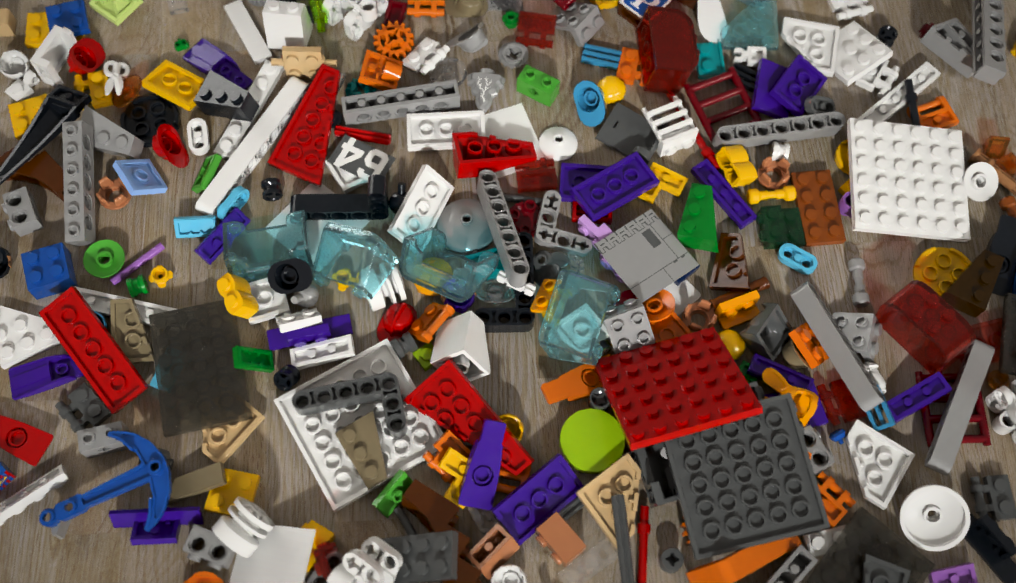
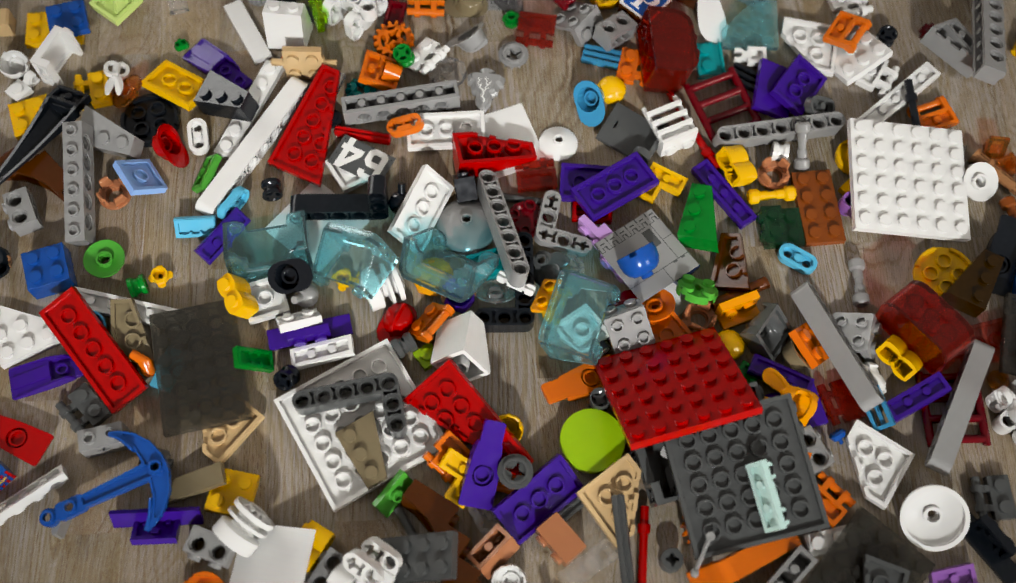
red piece [67,38,105,74] -> none
medium lavender bar [109,242,165,286] -> none
clear red bracket [313,541,339,581] -> none
bright green brick [517,64,560,107] -> none
none -> orange arm [128,349,156,377]
none -> orange beam [386,113,424,138]
none -> green wheel [393,44,415,68]
none -> black brick [453,170,478,203]
none -> dark grey gear [497,454,533,490]
none -> light grey brick [592,10,638,52]
none -> blue cylinder [616,242,659,280]
none -> bright green plate [676,274,718,305]
none -> light grey hinge [690,531,715,578]
none -> light aqua plate [745,459,790,533]
none -> light grey piece [794,121,811,170]
none -> orange plate [823,10,872,54]
none -> yellow brick [875,334,923,382]

